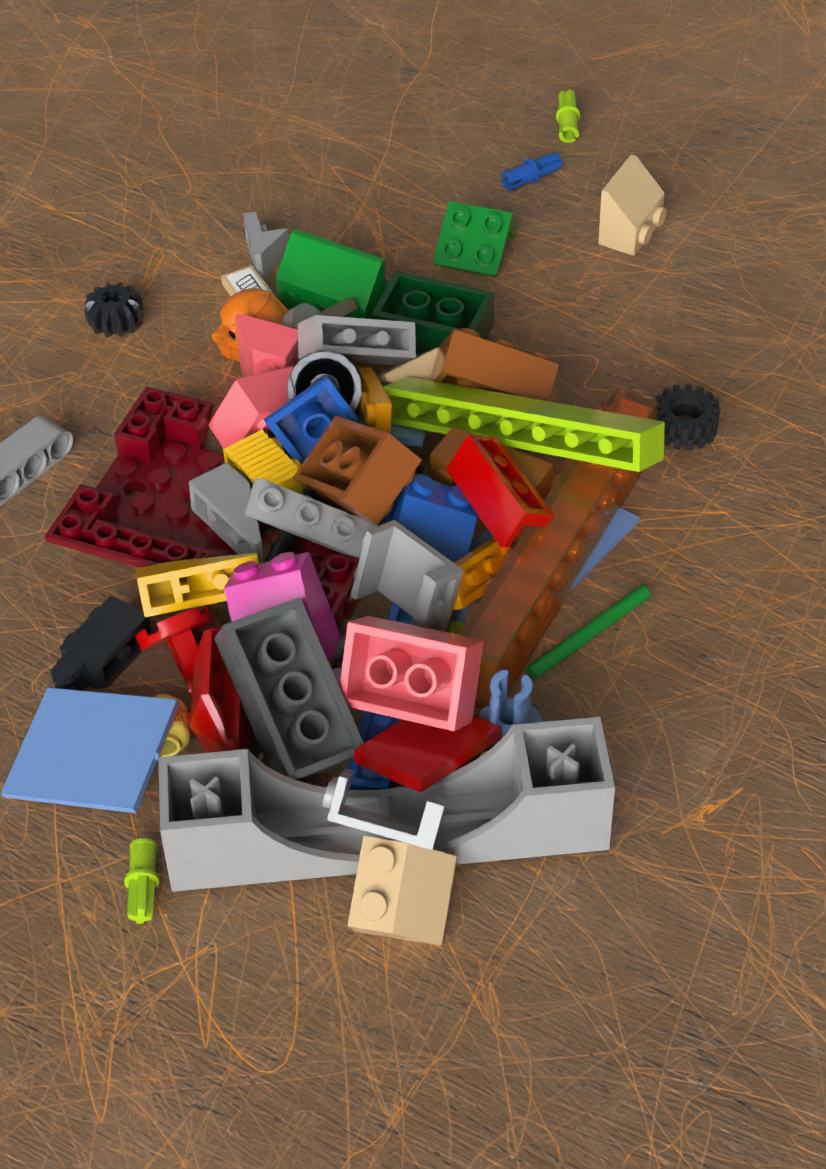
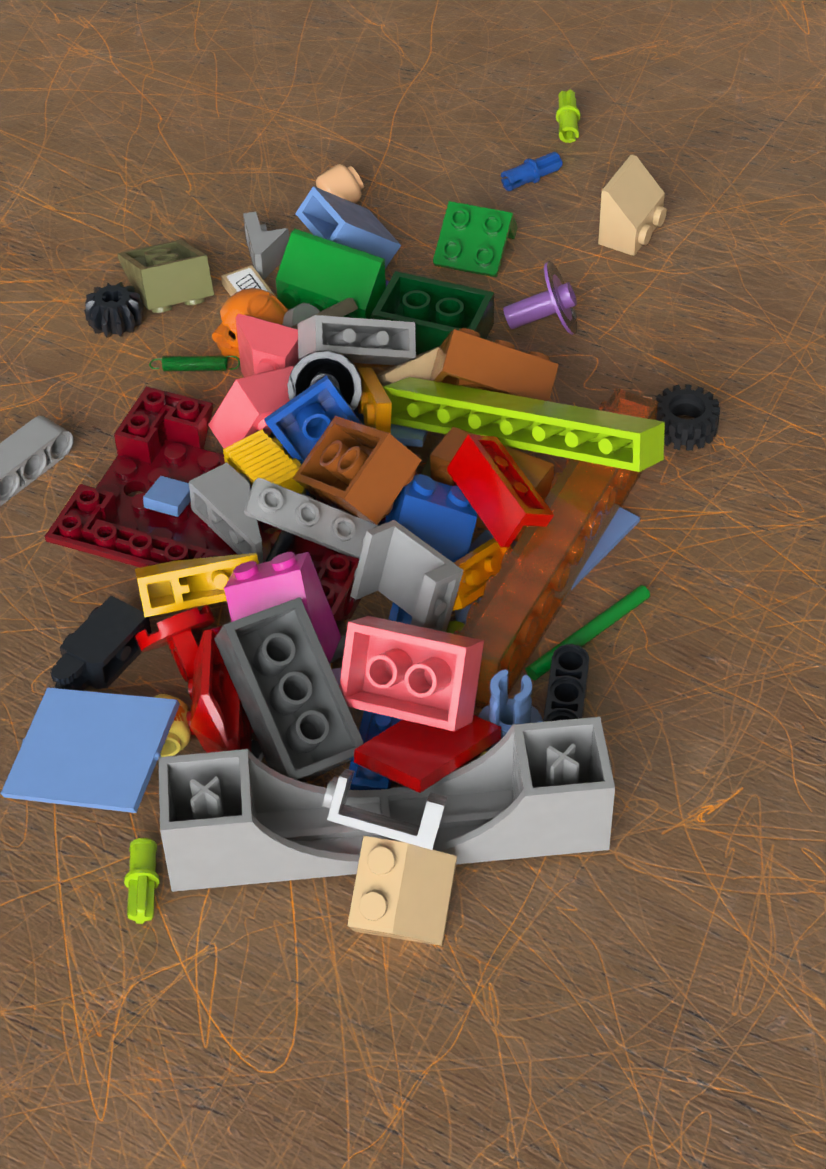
none -> olive slope [117,239,214,313]
none -> medium blue tile [143,476,191,517]
none -> green piece [149,355,240,372]
none -> medium blue brick [295,186,401,269]
none -> light nougat head [316,164,364,203]
none -> medium lavender piece [503,261,577,335]
none -> black beam [543,644,589,722]

